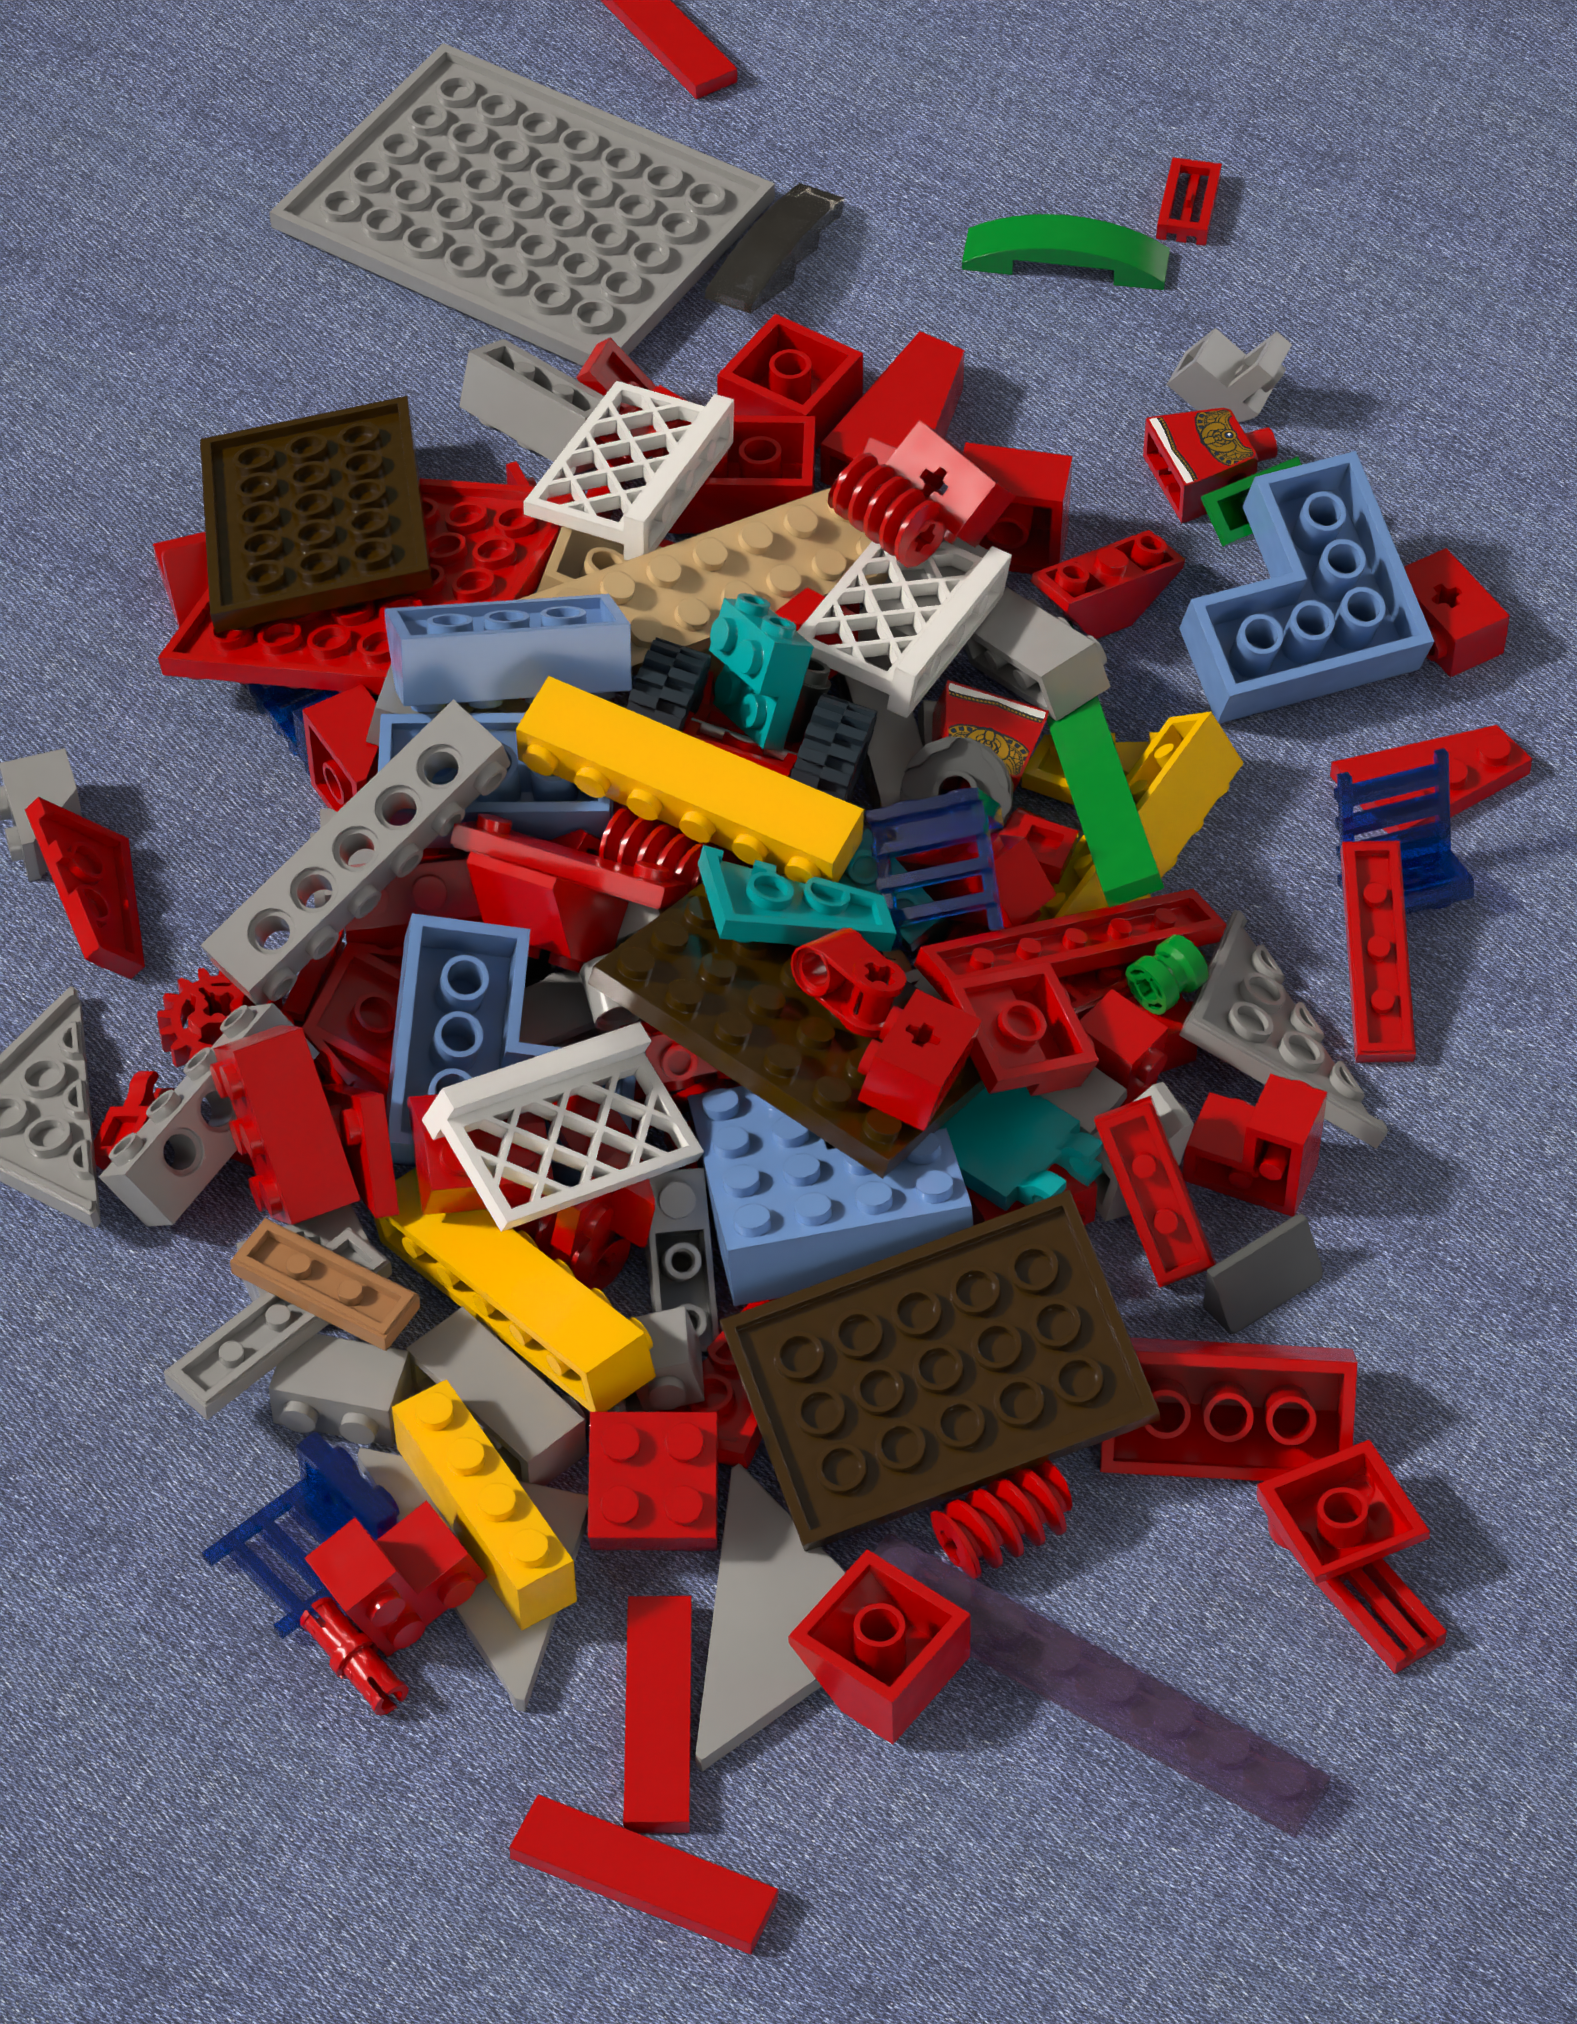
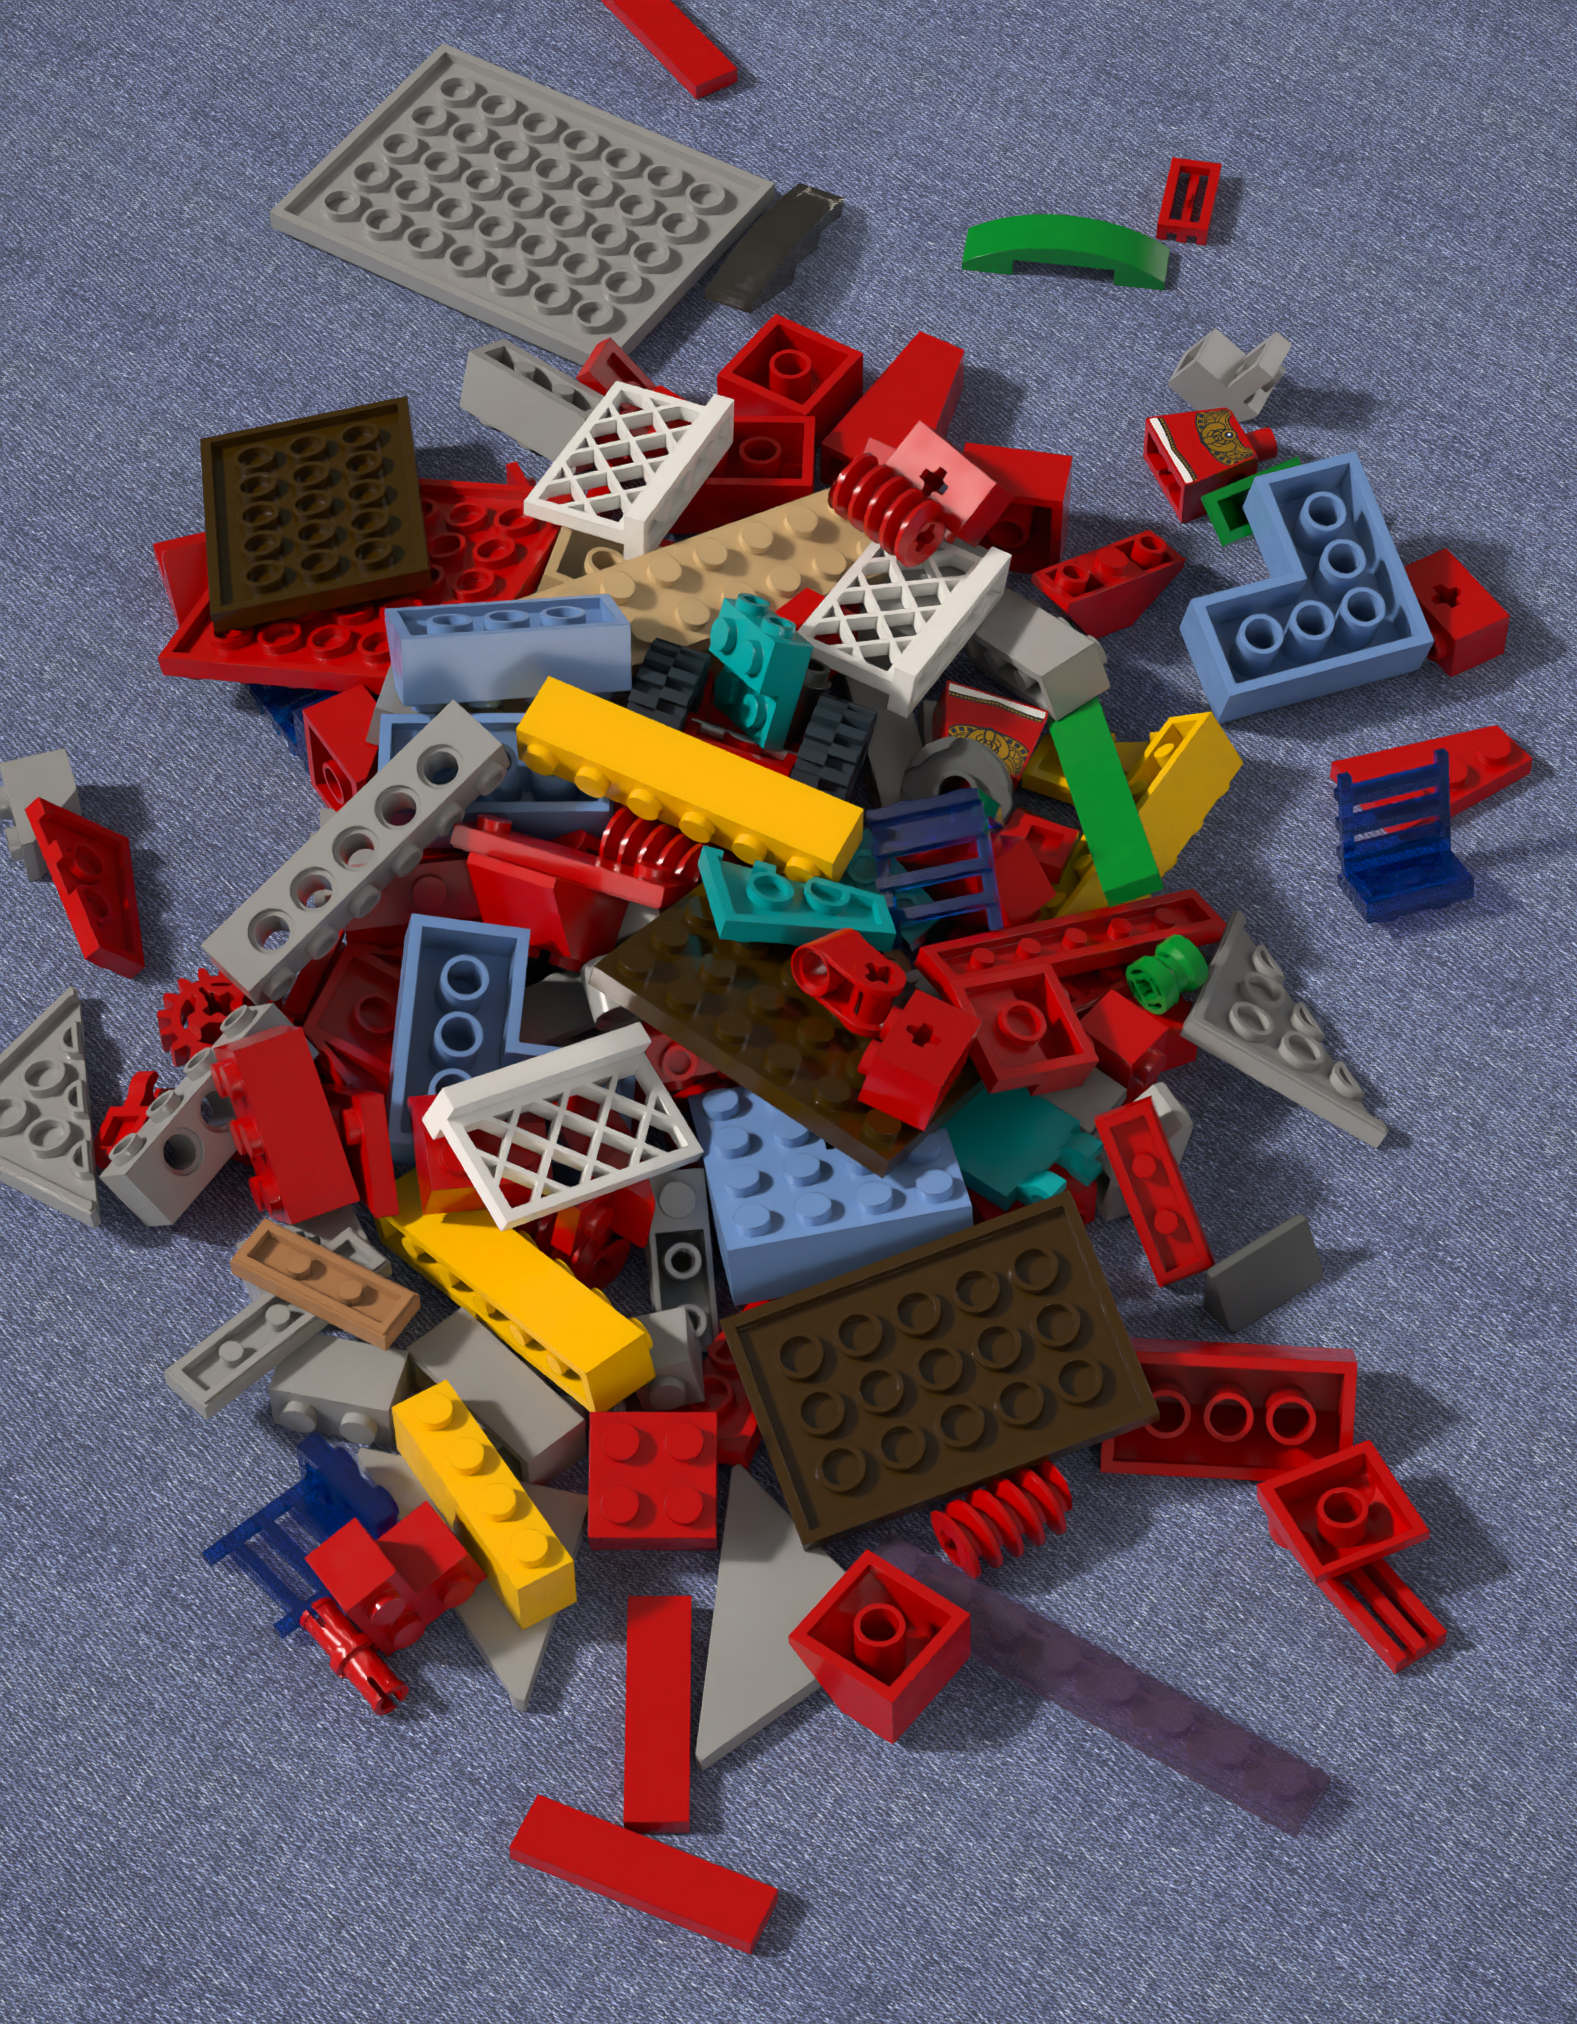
red brick [1182,1073,1328,1217] -> none
red tile [1340,841,1416,1063] -> none

